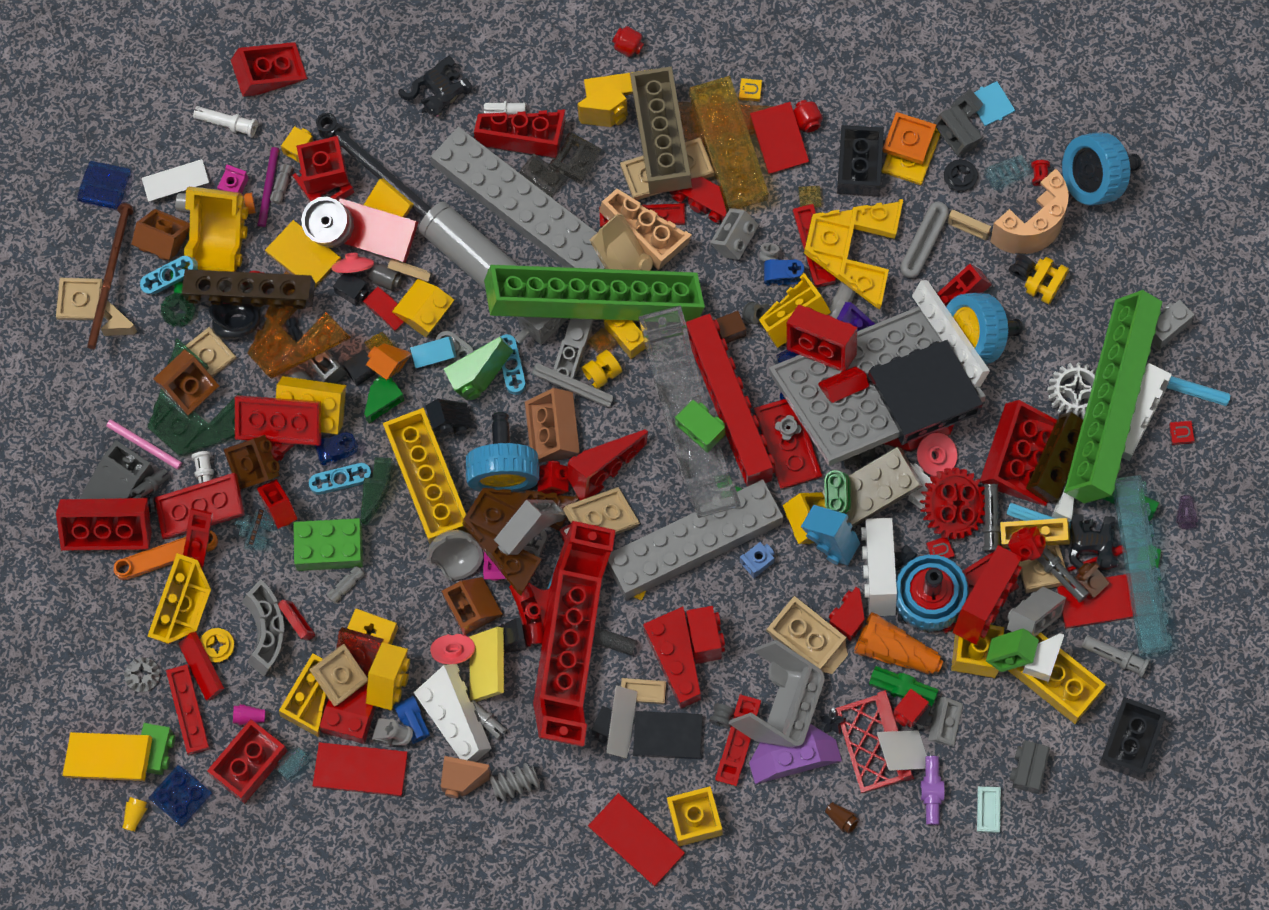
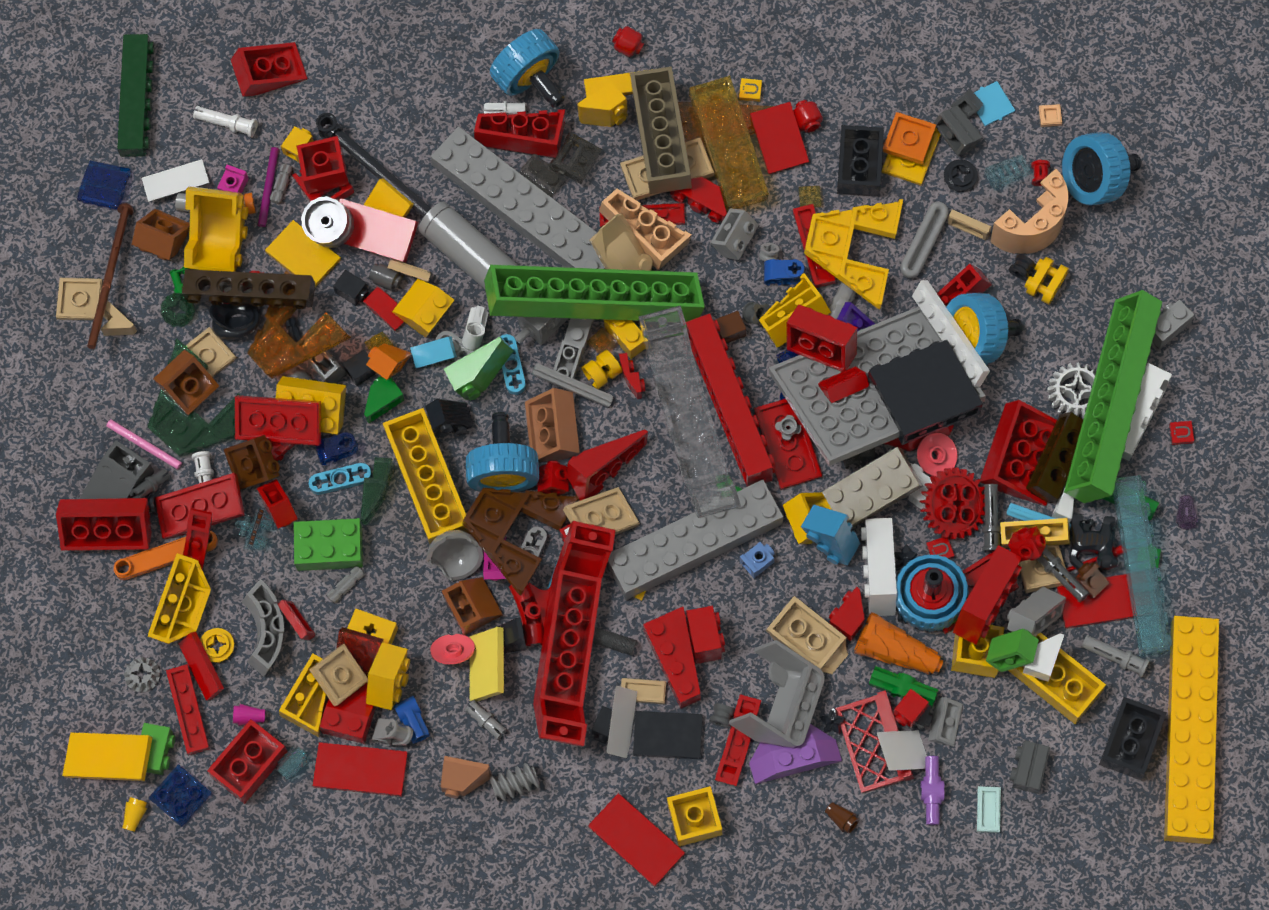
medium azure beam [140,256,198,294] -> none
coral dish [331,253,374,273] -> none
black animal [398,55,472,117] -> none
white wedge [414,664,491,762] -> none
light grey arch [494,500,566,555] -> none
bright green brick [675,400,725,453] -> none
green brick [824,470,851,514] -> none
medium azure axle [1167,376,1231,406] -> none
none -> dark green brick [117,34,155,157]
none -> white piece [462,305,489,350]
none -> dark azure wheel [490,29,565,108]
none -> red slope [619,353,645,399]
none -> light nougat tile [1039,104,1062,127]
none -> yellow brick [1164,616,1219,844]

